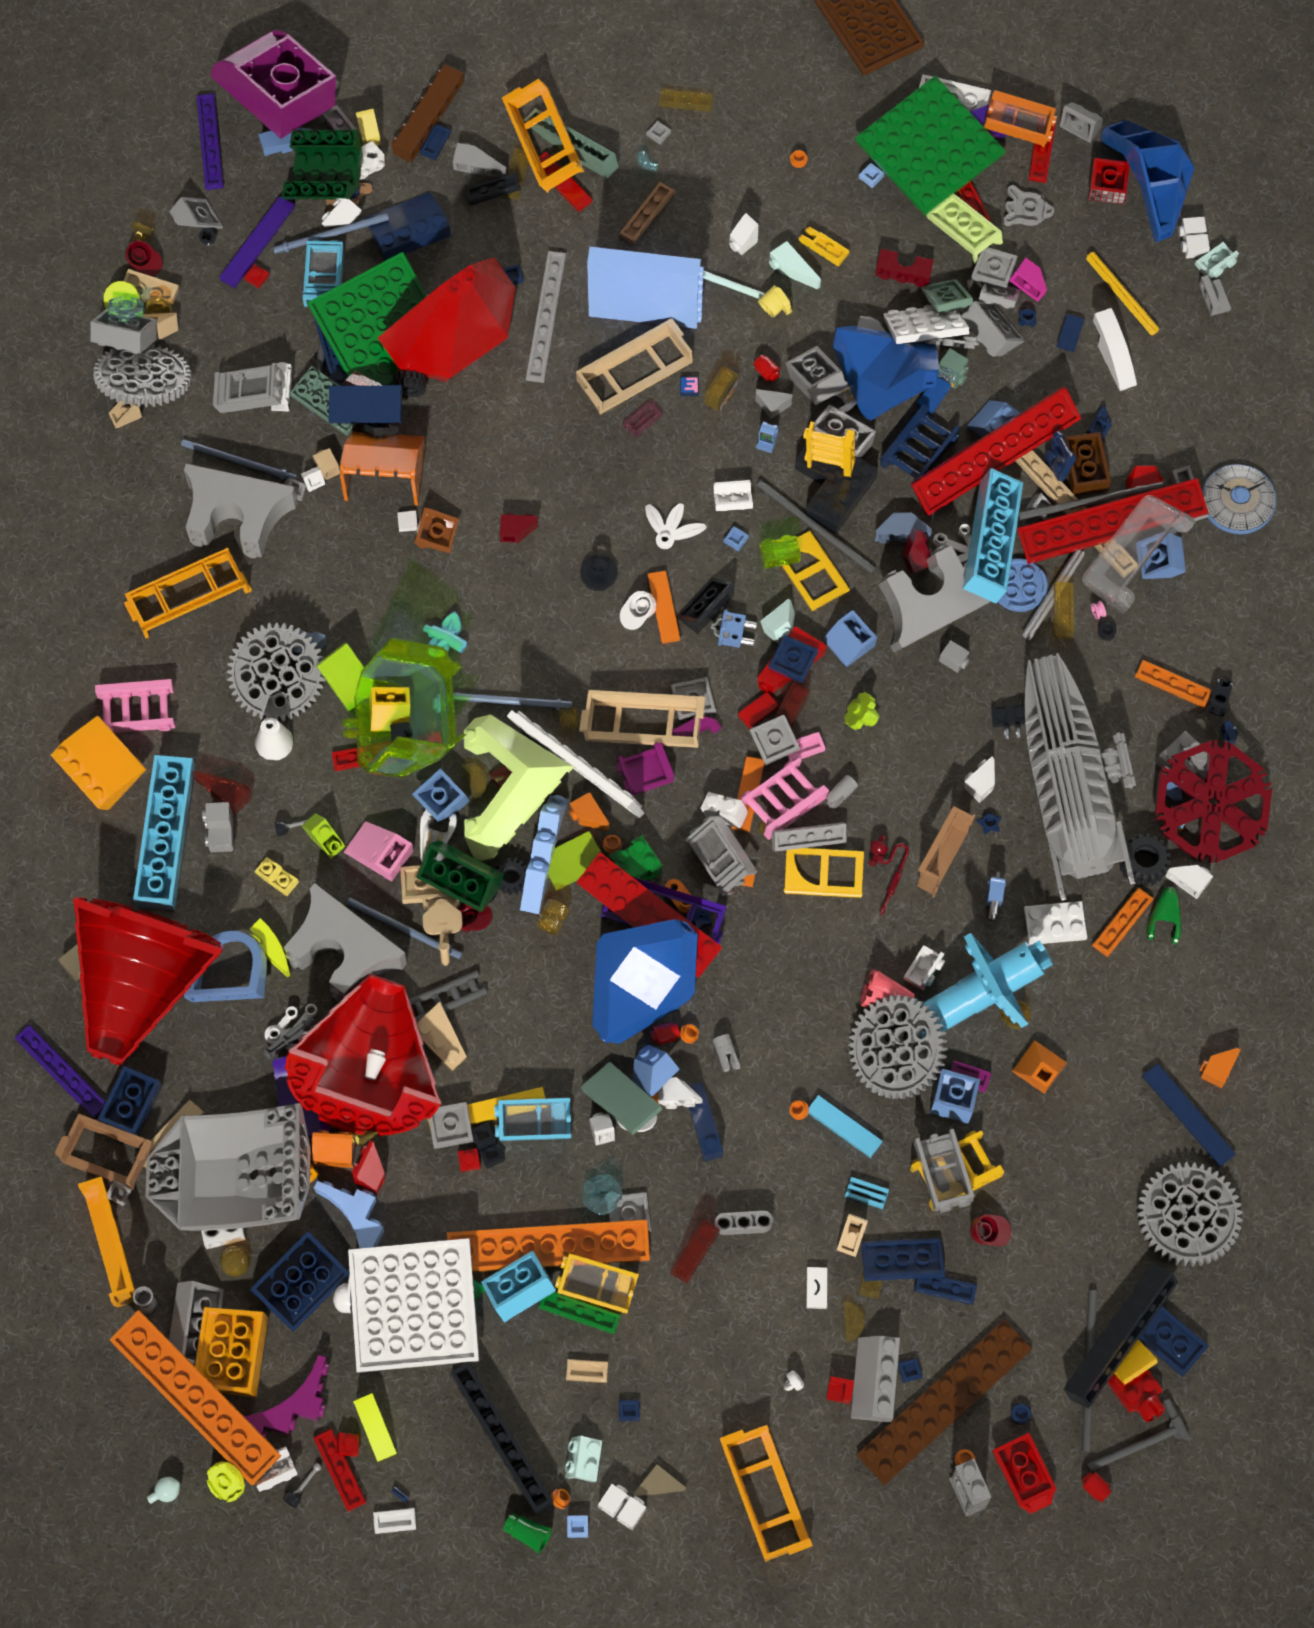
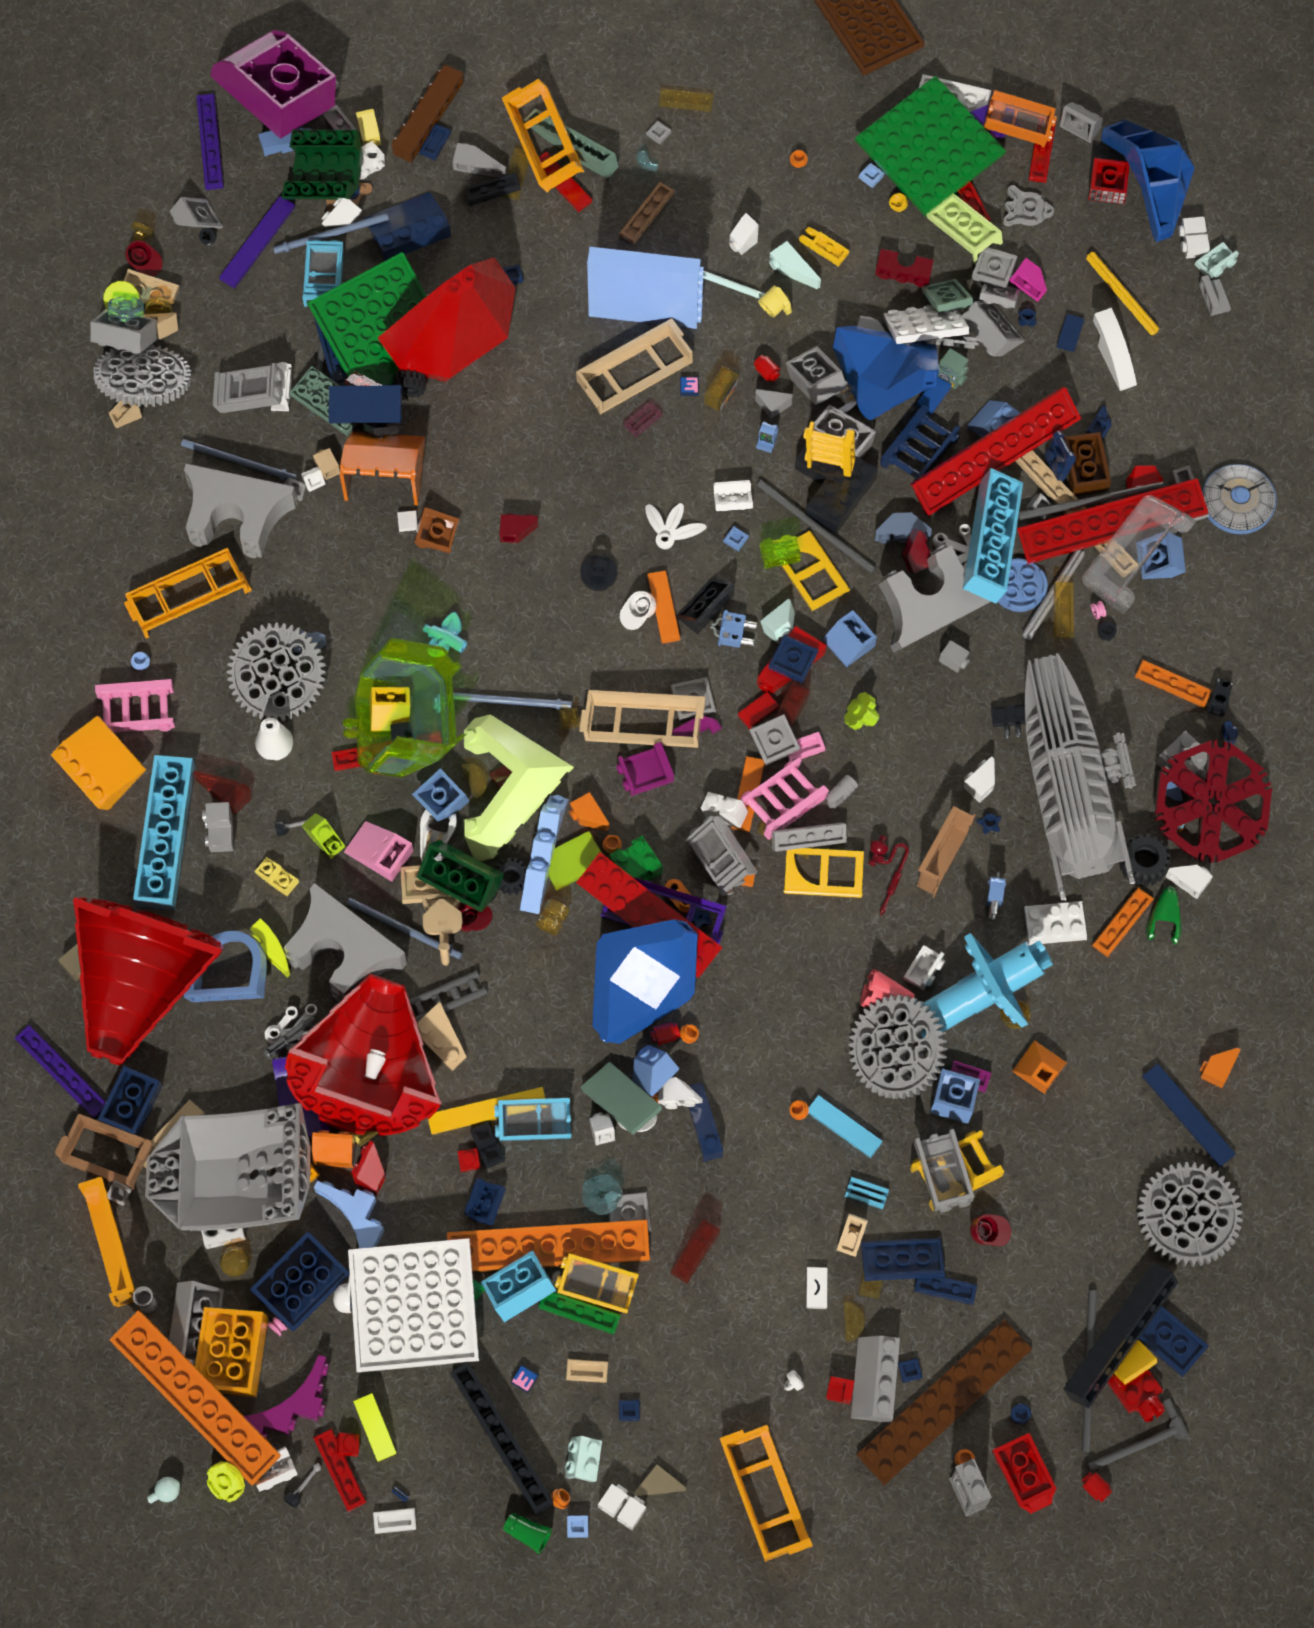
red plate [244,264,270,289] -> none
lime tile [315,643,377,711] -> none
light grey plate [429,1102,473,1149] -> none
white plate [507,710,644,818] -> none
light grey tile [526,251,566,383] -> none
light grey hinge [713,1034,740,1072] -> none
light grey beam [714,1211,773,1235] -> none
none -> light blue plate [131,652,150,670]
none -> bright pink bush [267,1316,287,1336]
none -> dark blue bracket [464,1178,506,1226]
none -> tile [511,1365,539,1393]
none -> yellow tile [889,193,908,212]

